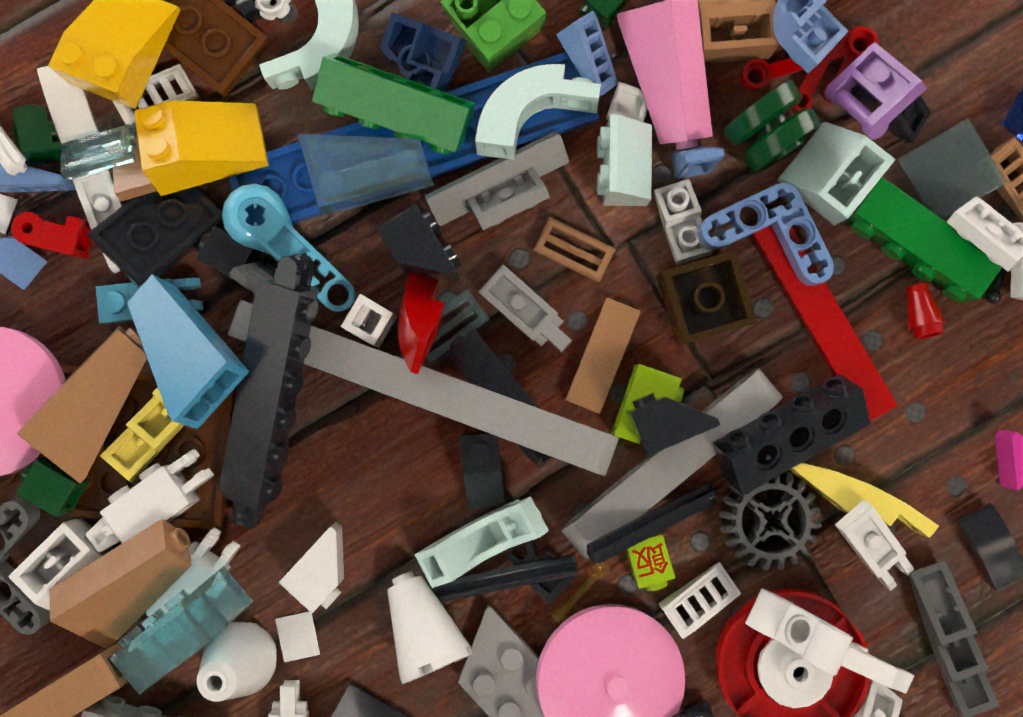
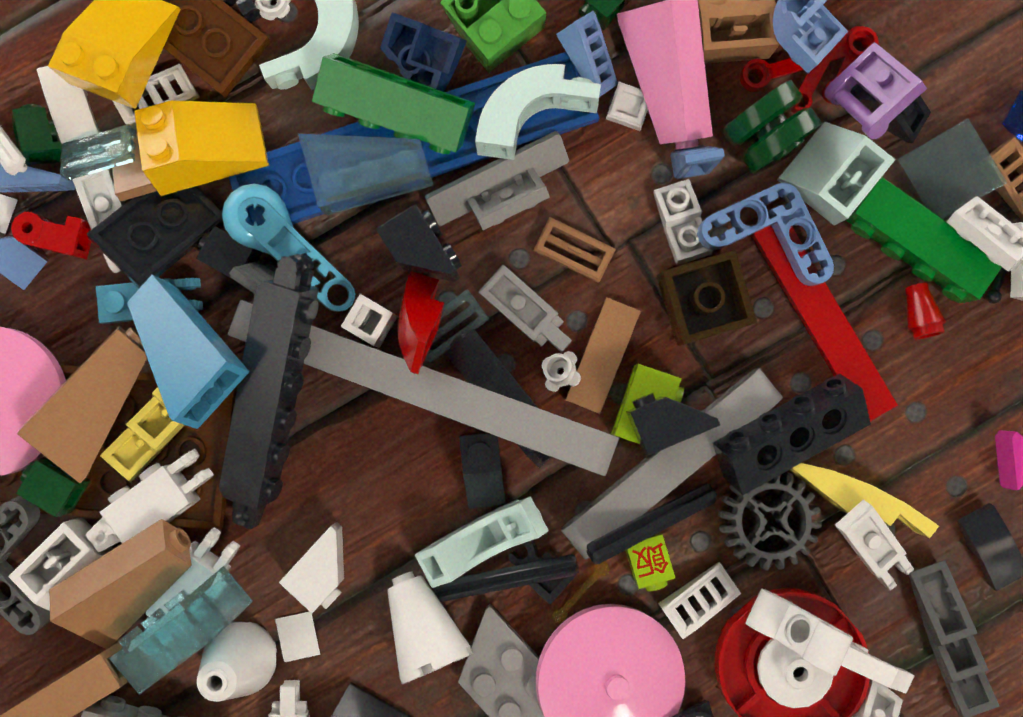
light aqua slope [596,114,652,206] -> none
none -> white plate [542,351,581,392]

